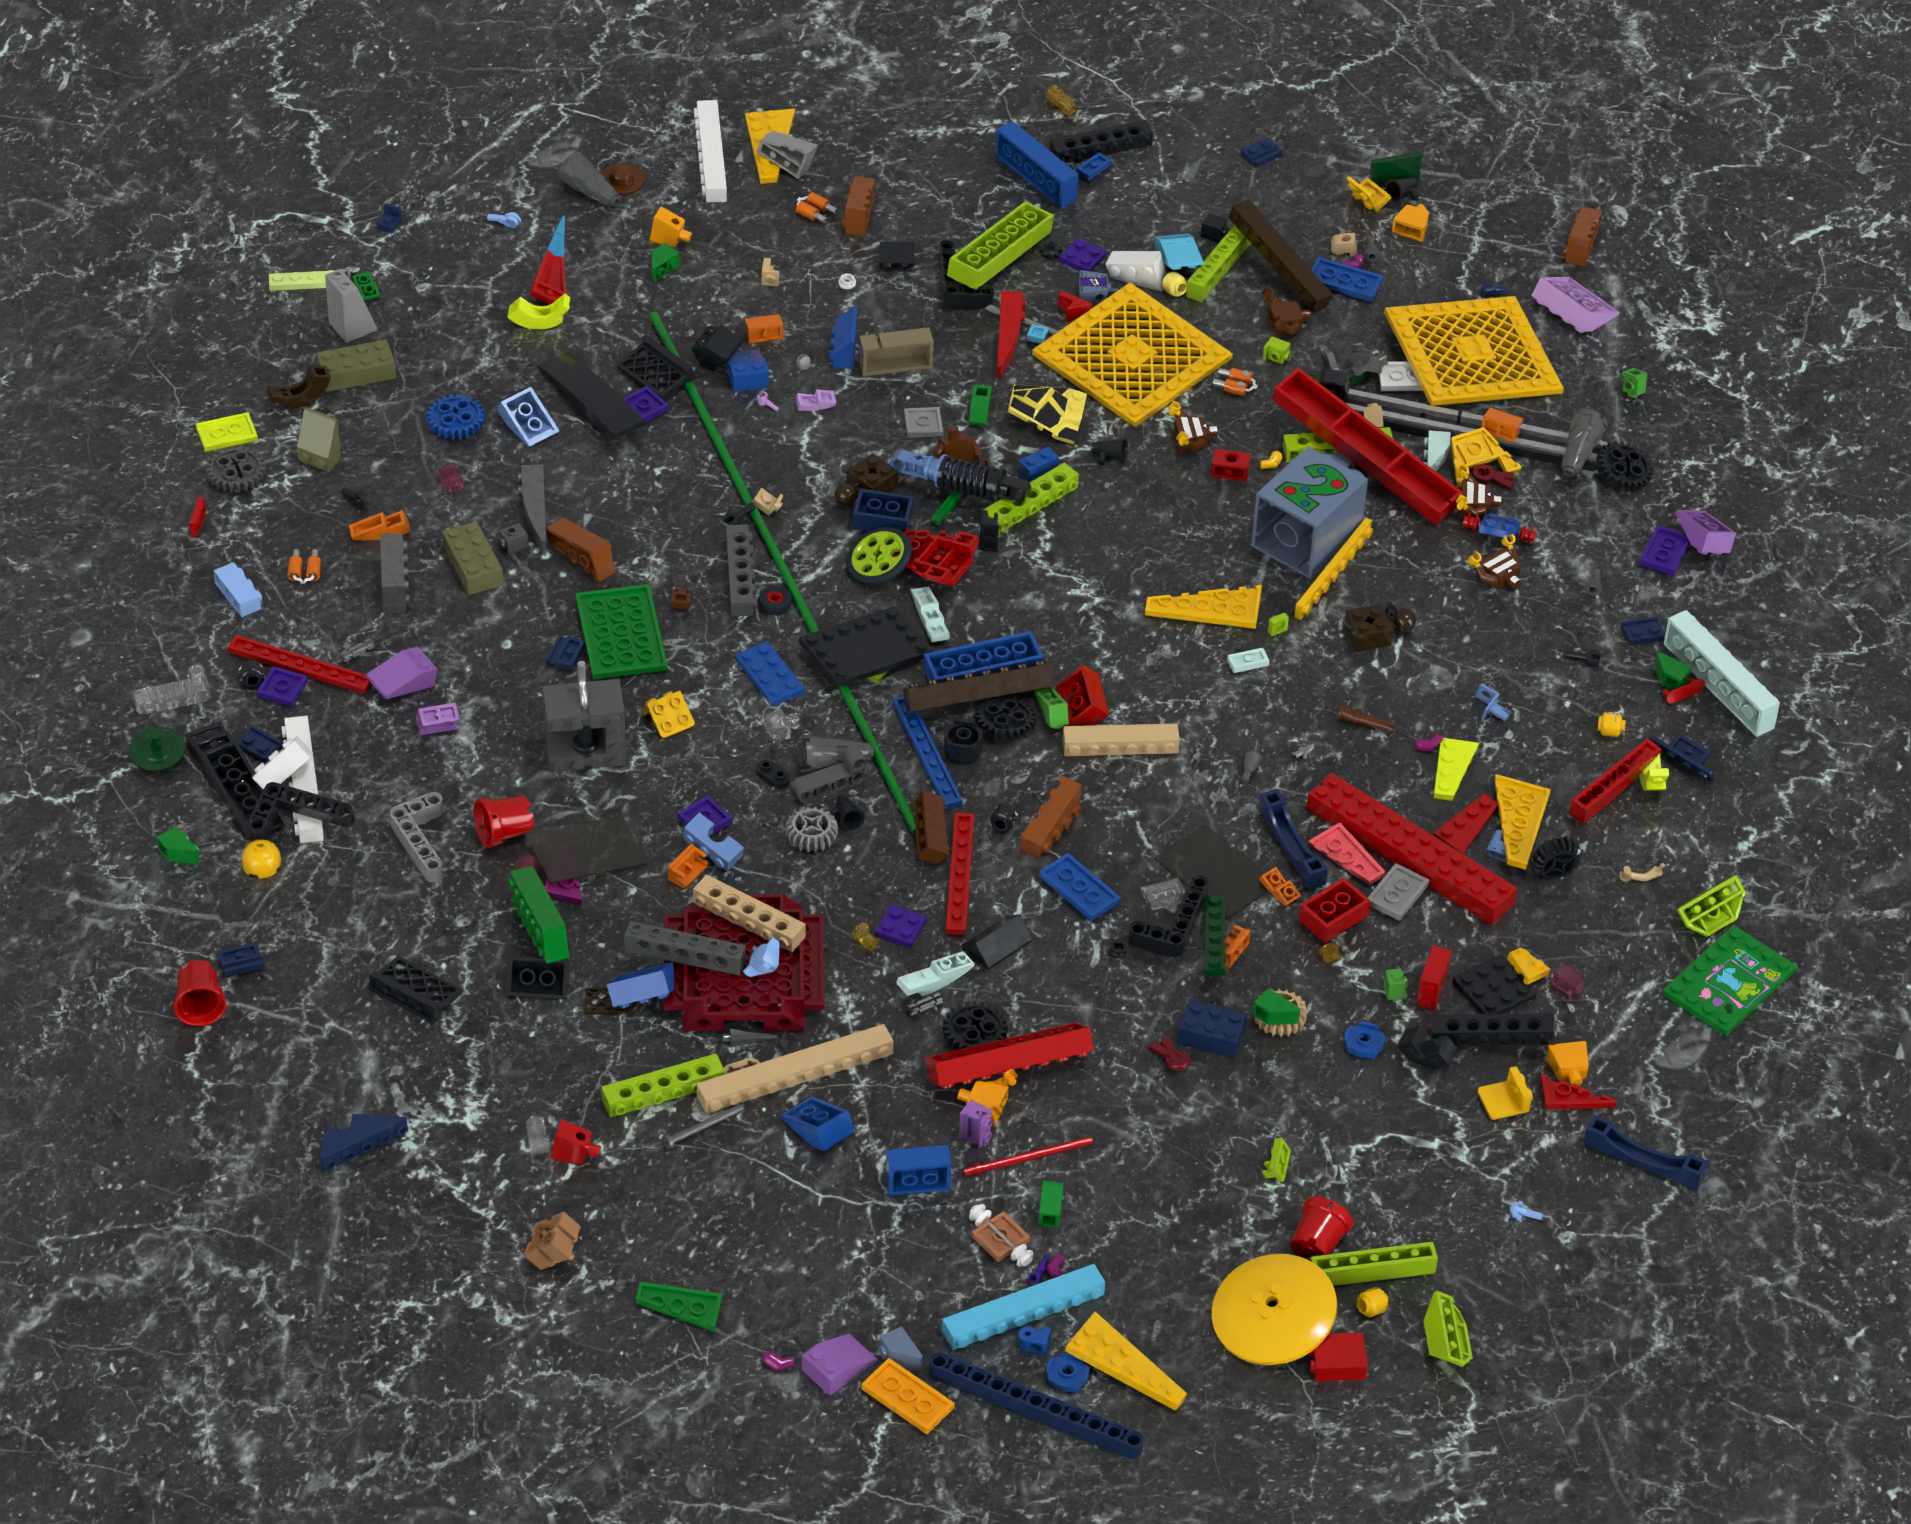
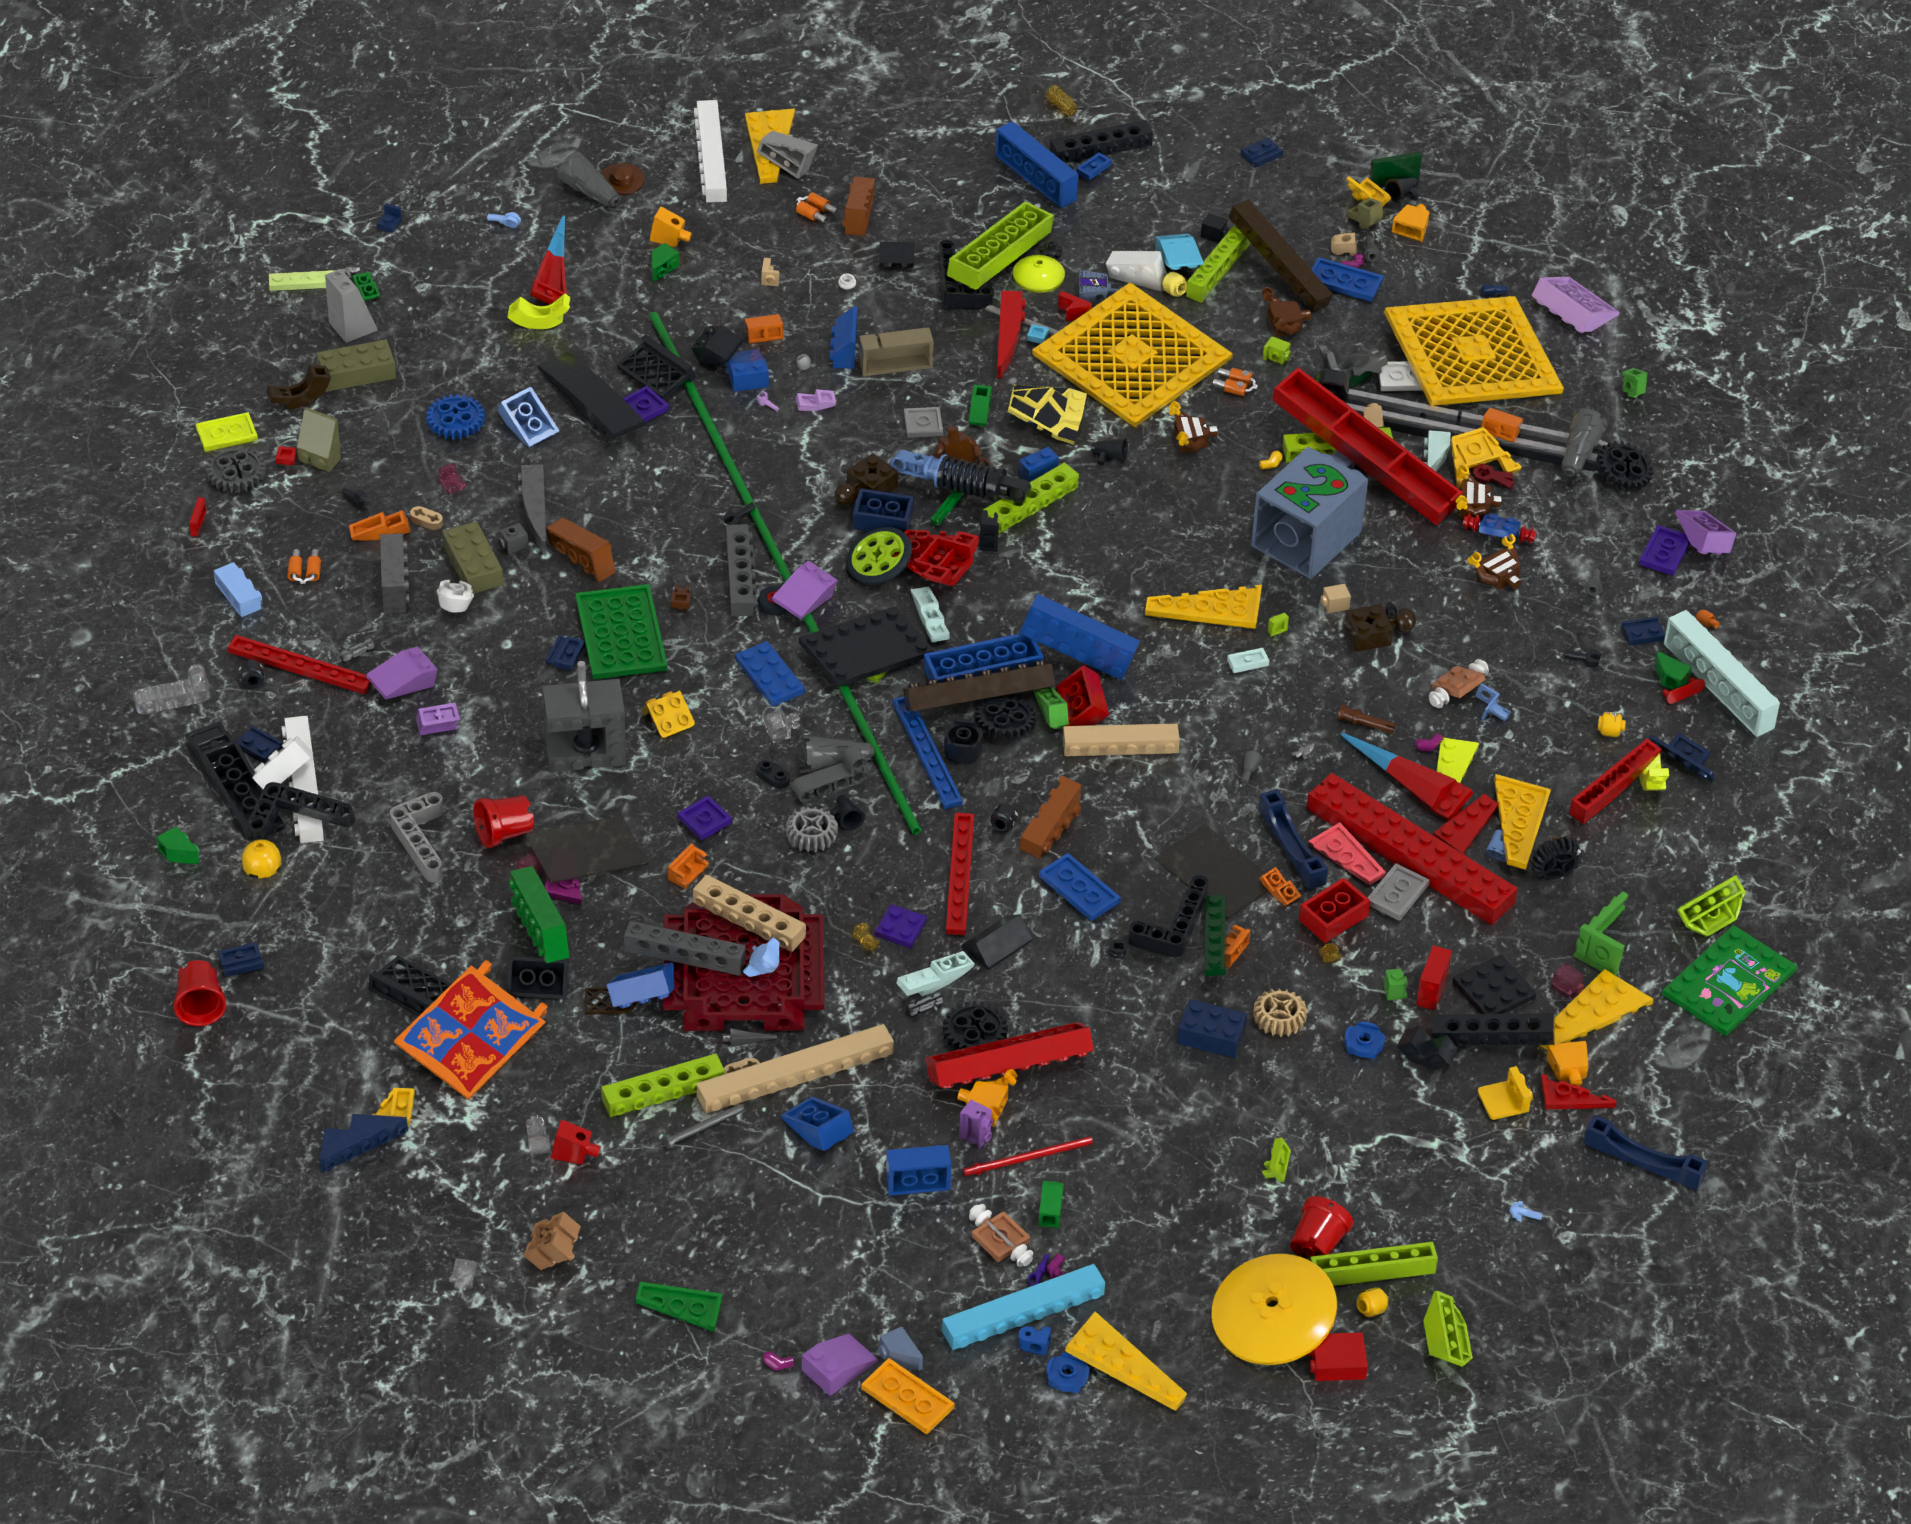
dark green piece [129,727,185,771] -> none
dark purple plate [257,666,308,707] -> none
medium blue arch [683,812,744,872] -> none
tan bracket [752,488,783,516] -> none
reddish brown brick [913,790,949,866] -> none
dark blue beam [929,1352,1144,1459] -> none
dark purple plate [1059,238,1107,272] -> none
clear slope [1140,878,1185,913] -> none
dark red piece [1148,1037,1190,1071] -> none
red brick [1211,449,1251,481] -> none
green slope [1252,988,1300,1025] -> none
yellow plate [1294,518,1373,620] -> none
yellow wing [1507,947,1551,985] -> none
dark orange wedge [1563,206,1602,267] -> none
tan piece [1620,863,1665,882] -> none
none -> red plate [275,446,297,465]
none -> yellow wing [372,1088,415,1126]
none -> flag [394,960,548,1100]
none -> tan beam [410,506,443,530]
none -> white cone [437,580,474,612]
none -> clear bracket [449,1258,477,1290]
none -> medium lavender slope [771,561,838,619]
none -> neon yellow dish [1013,255,1065,293]
none -> blue brick [1020,594,1140,680]
none -> tan brick [1321,584,1351,613]
none -> red plate [1341,733,1473,821]
none -> olive brick [1347,198,1383,229]
none -> nougat plate [1429,659,1489,708]
none -> yellow wing [1540,969,1653,1050]
none -> bright green bracket [1573,892,1628,976]
none -> orange cylinder [1696,610,1720,629]

